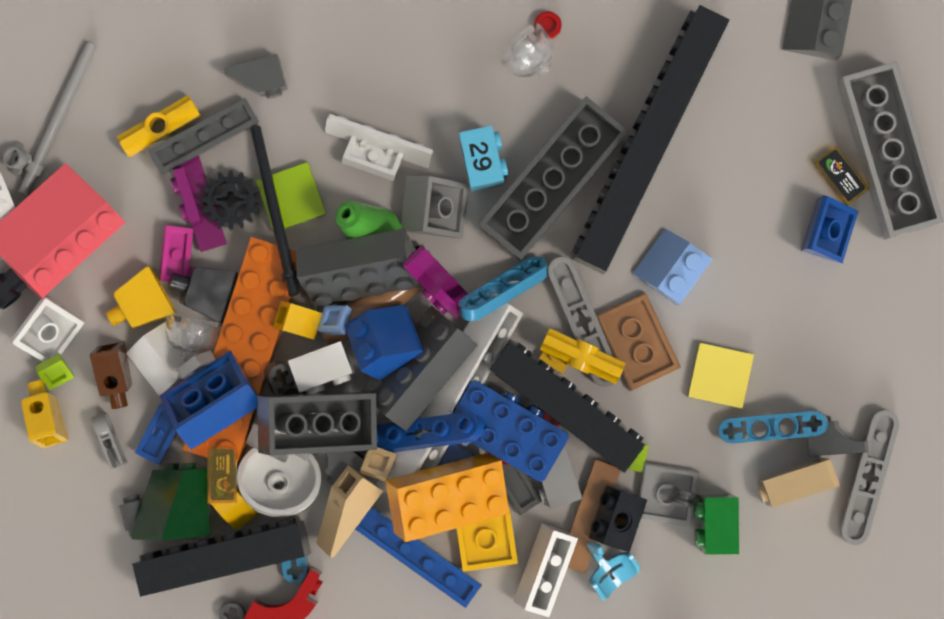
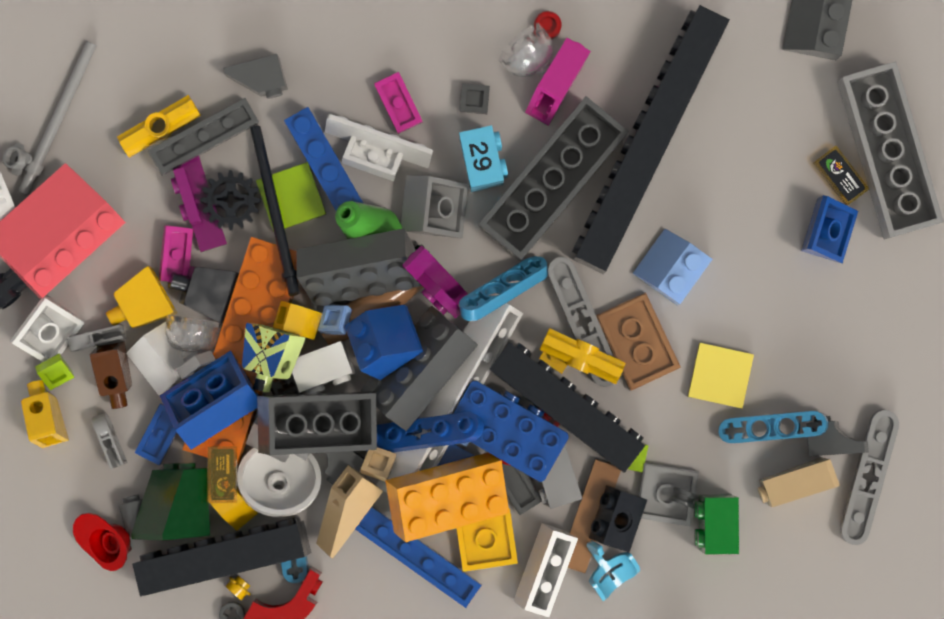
none -> light grey piece [68,324,127,352]
none -> red piece [73,513,132,571]
none -> yellow plate [225,575,250,601]
none -> yellowish green torso [242,323,306,392]
none -> blue brick [284,107,364,211]
none -> dark pink plate [374,72,423,134]
none -> dark grey plate [460,83,490,115]
none -> dark pink slope [525,38,591,126]

